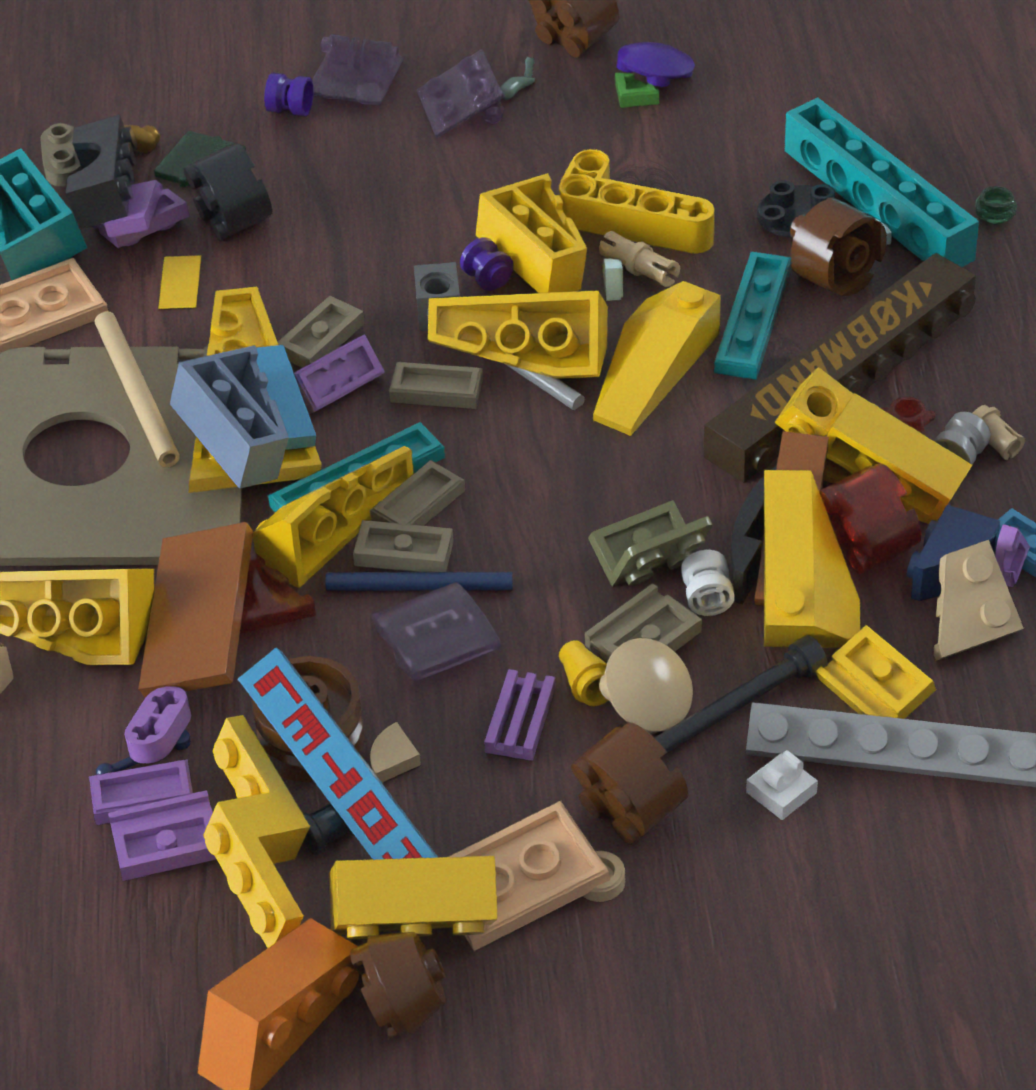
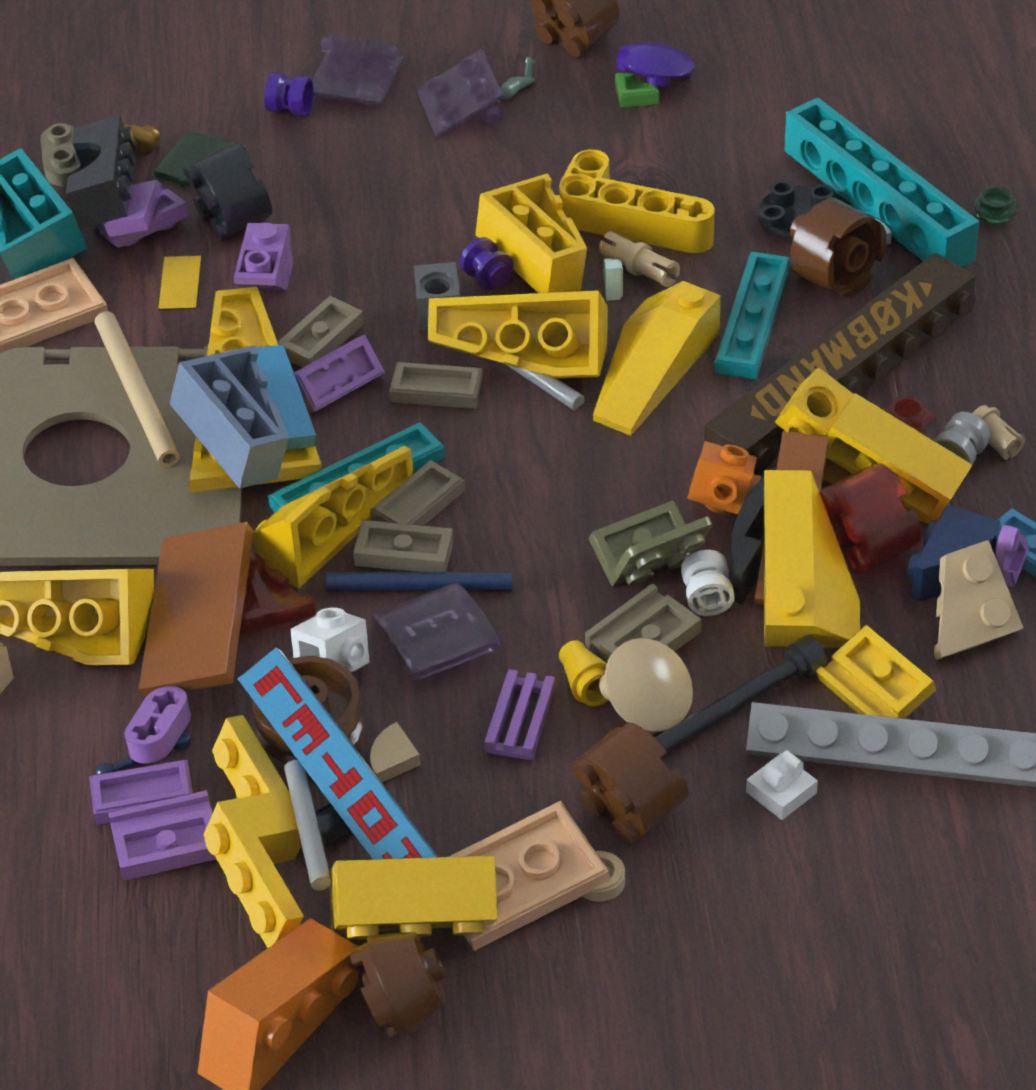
none -> medium lavender slope [233,222,294,290]
none -> light grey bar [284,760,332,891]
none -> white brick [291,608,370,672]
none -> orange brick [687,441,761,514]

